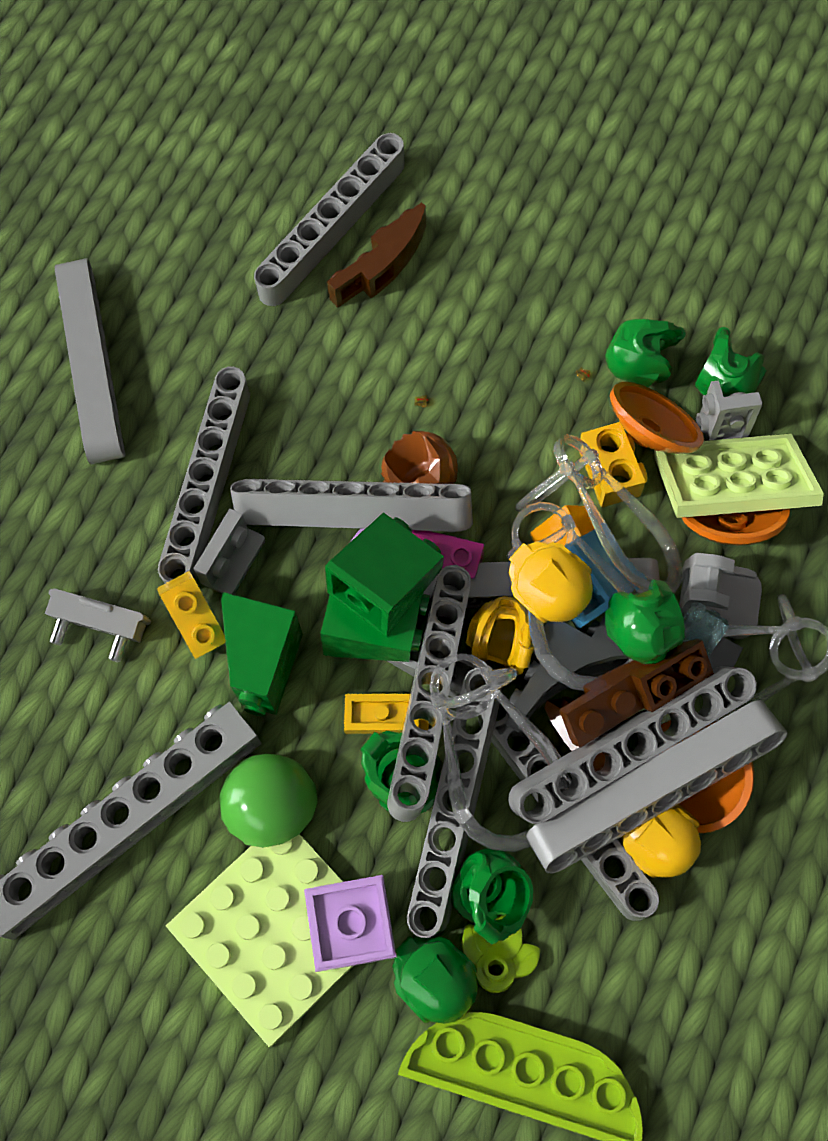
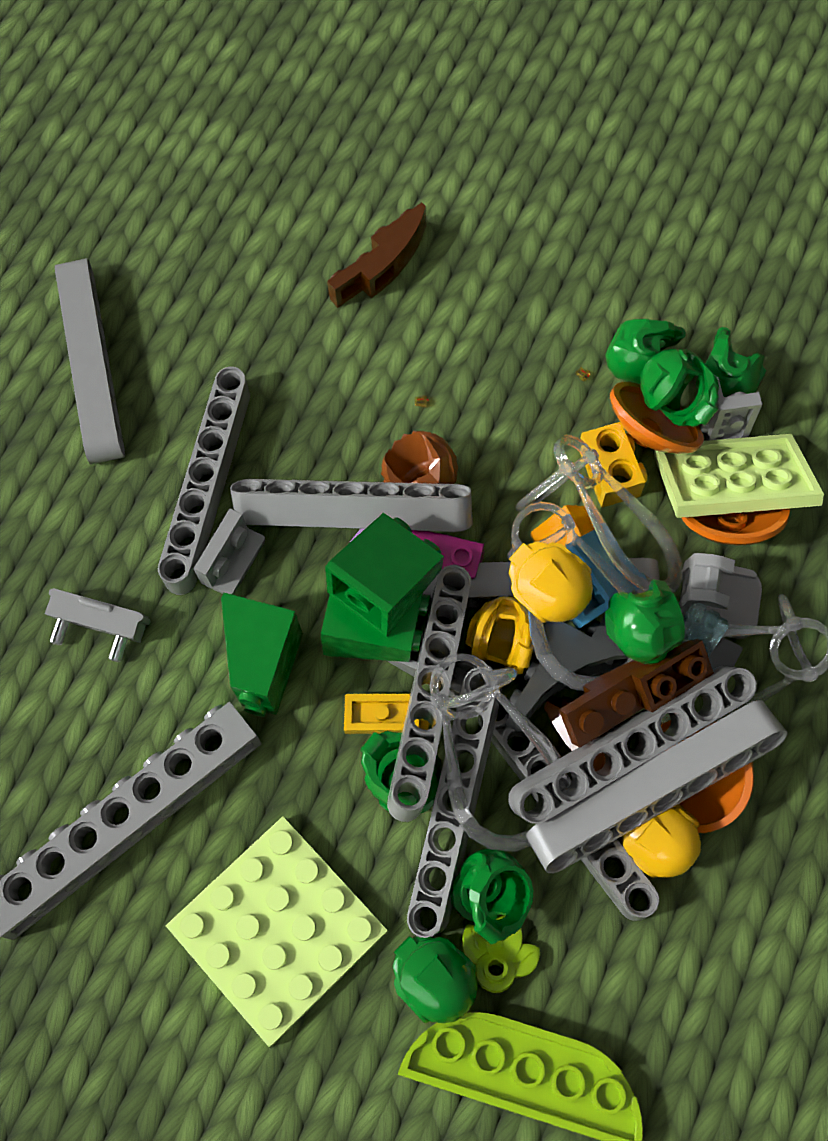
yellow brick [157,571,226,659] -> none
bright green cylinder [220,754,318,848] -> none
light grey beam [254,133,405,306] -> none
lavender plate [304,875,397,972] -> none
none -> green helmet [640,348,719,427]

